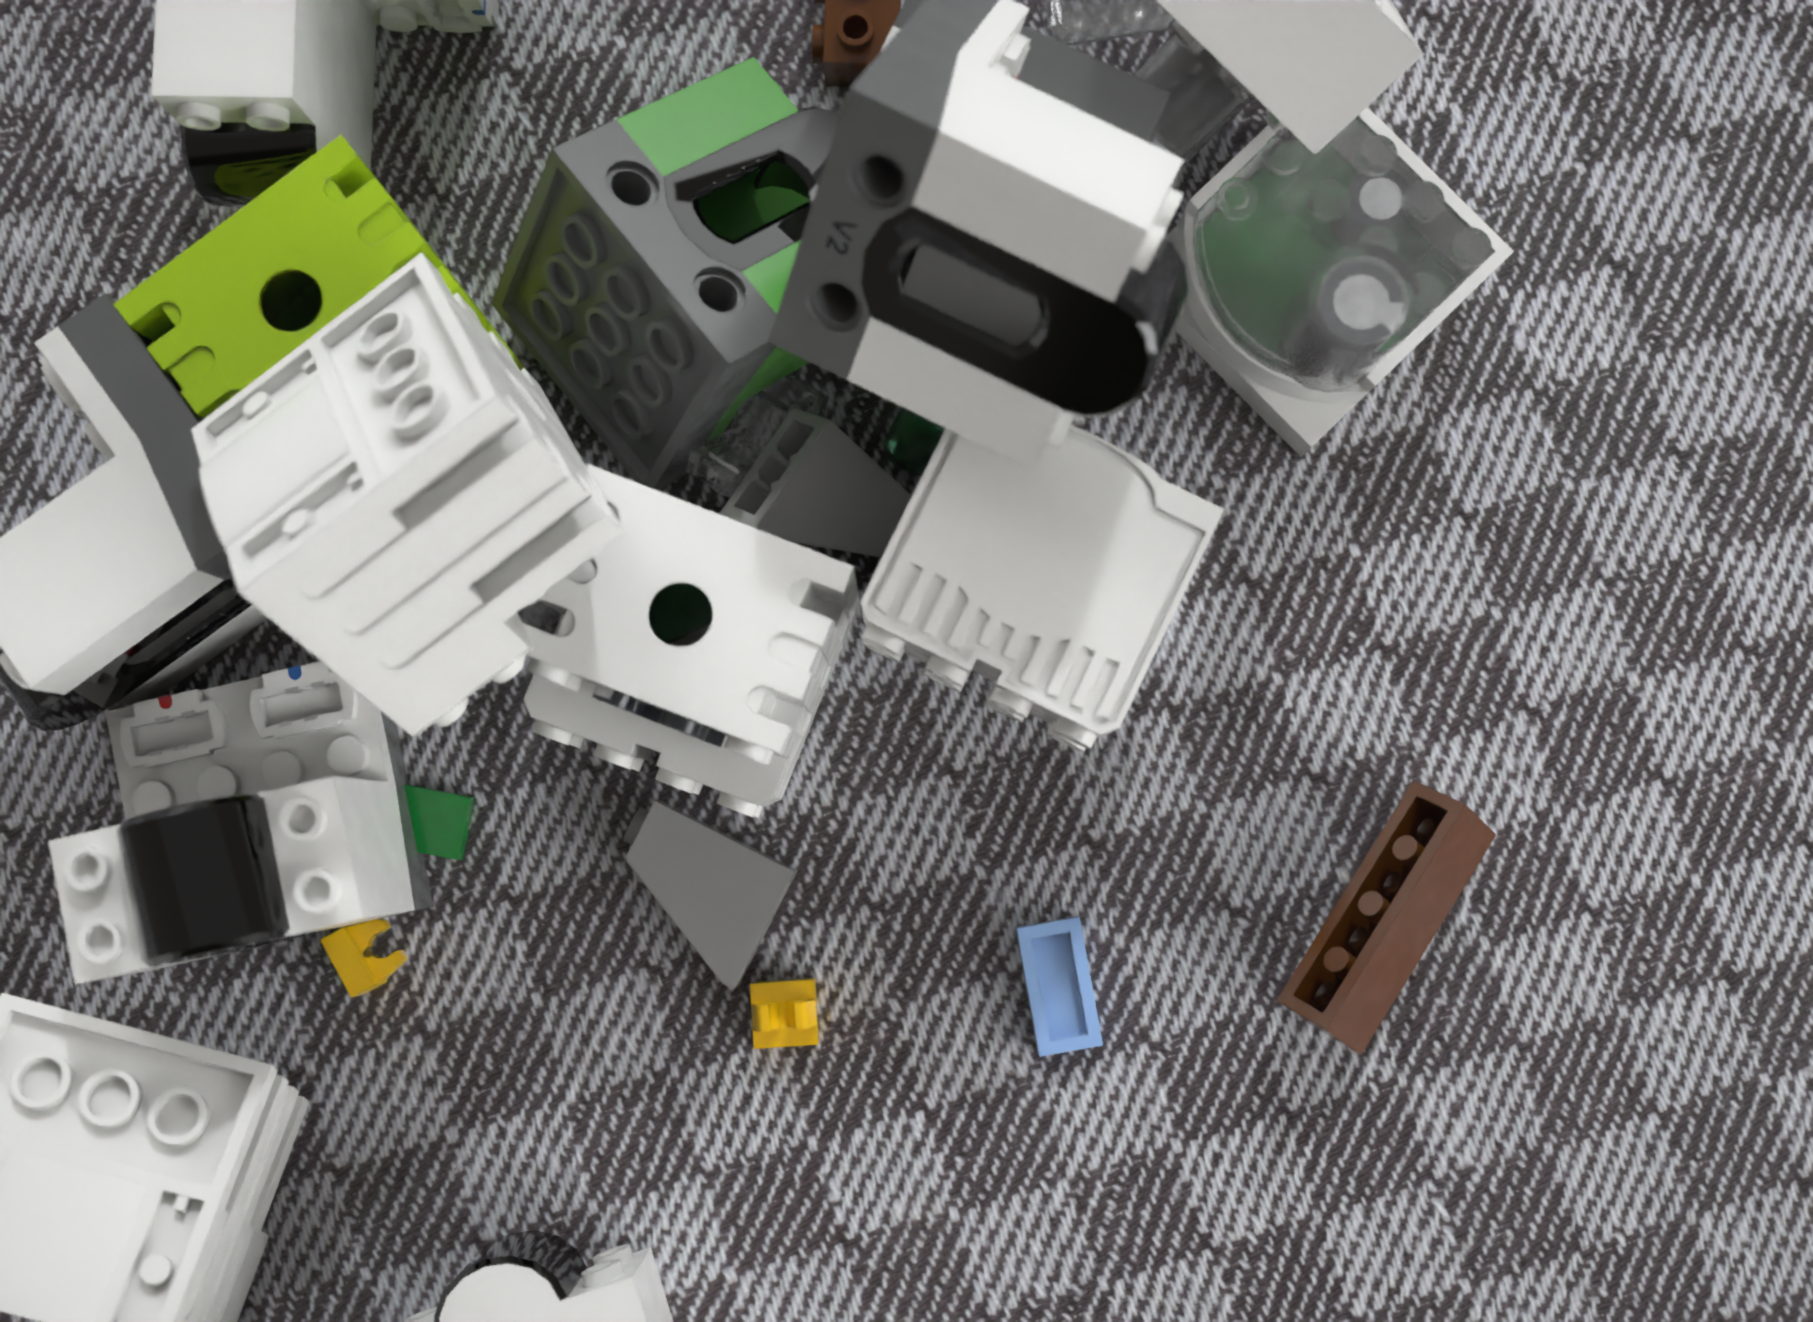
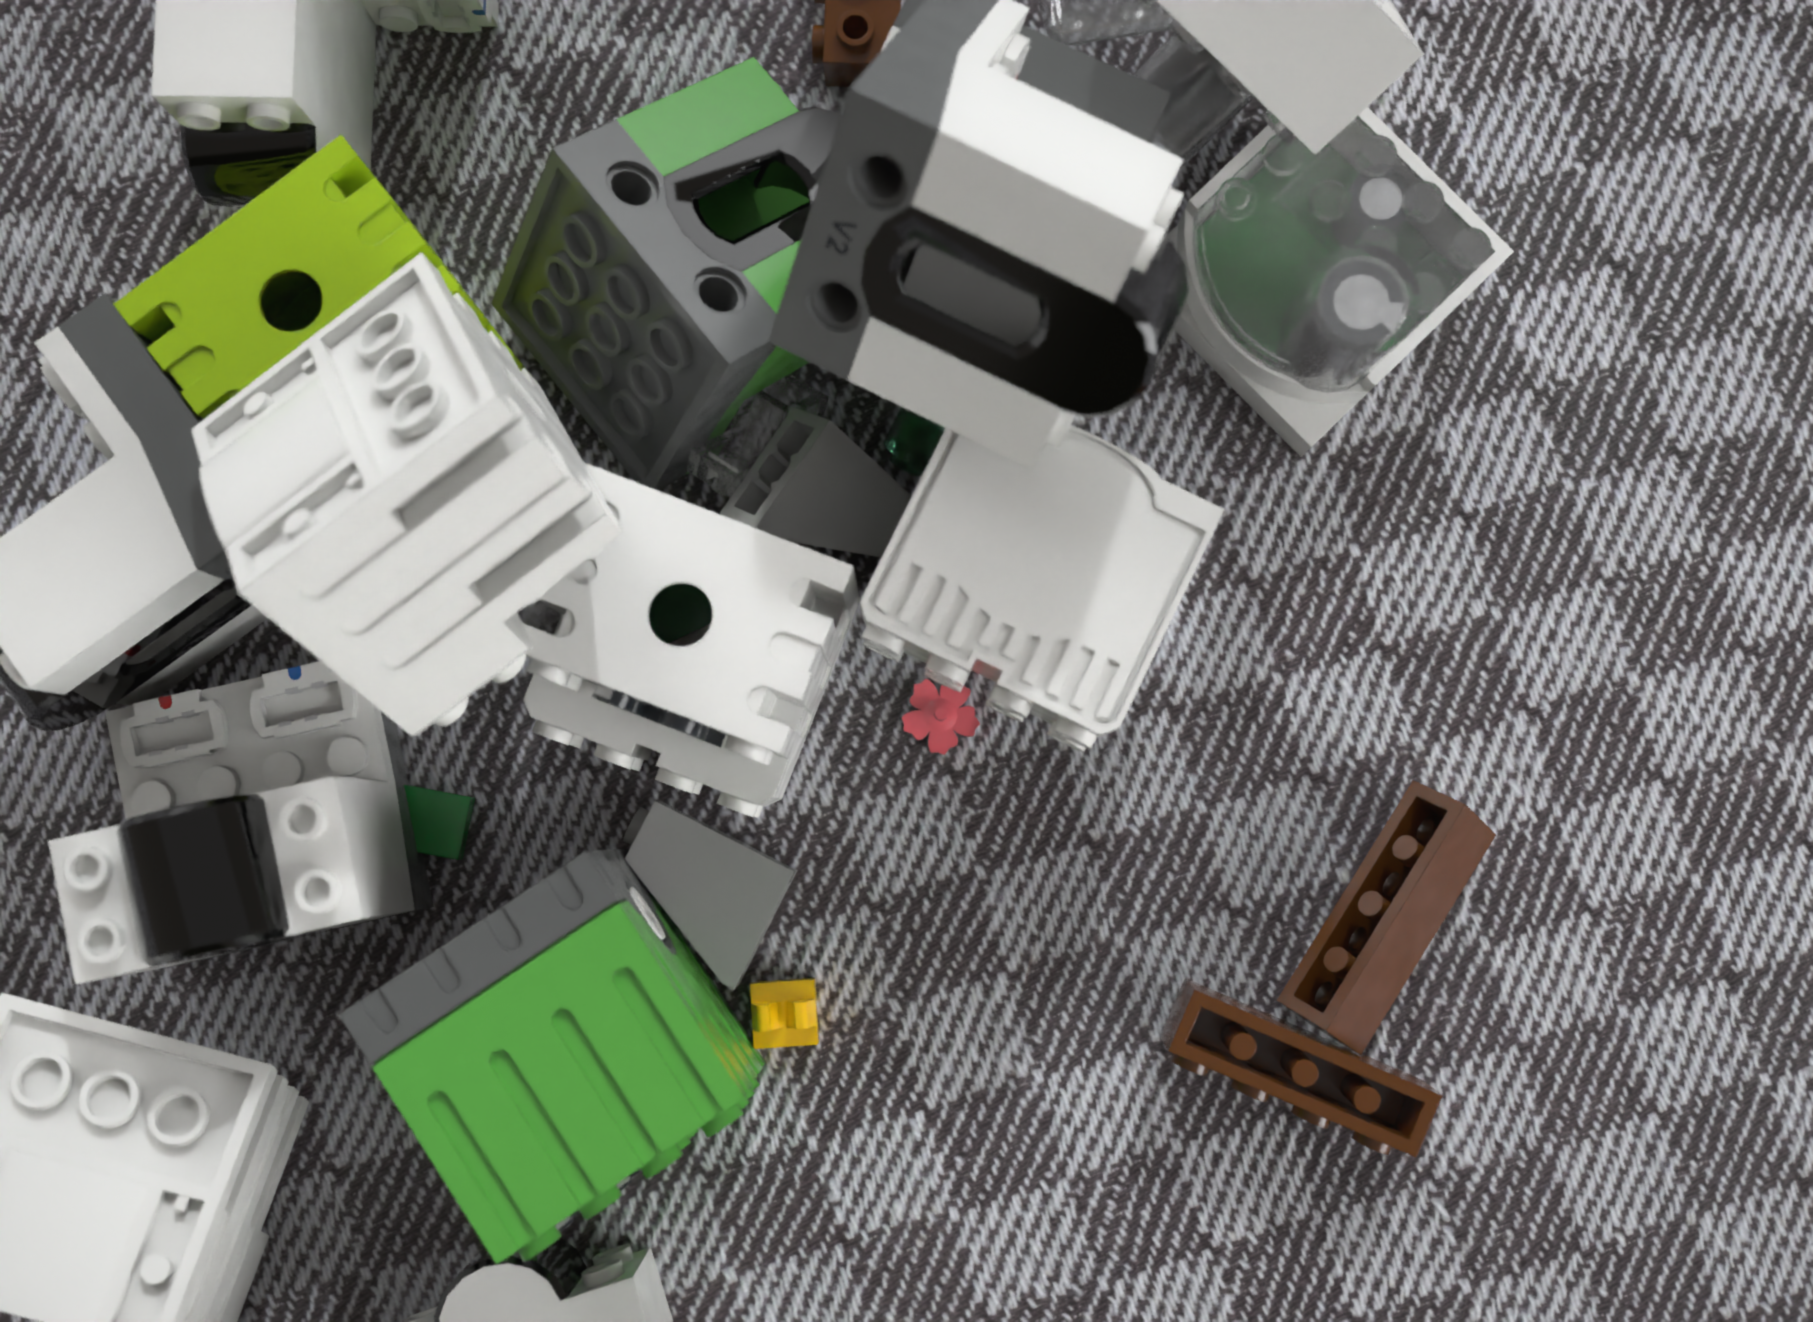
yellow tile [320,919,407,998] -> none
light blue tile [1015,916,1103,1057] -> none
none -> bright green piece [339,849,766,1265]
none -> coral plant [902,679,980,755]
none -> reddish brown brick [1160,978,1442,1158]

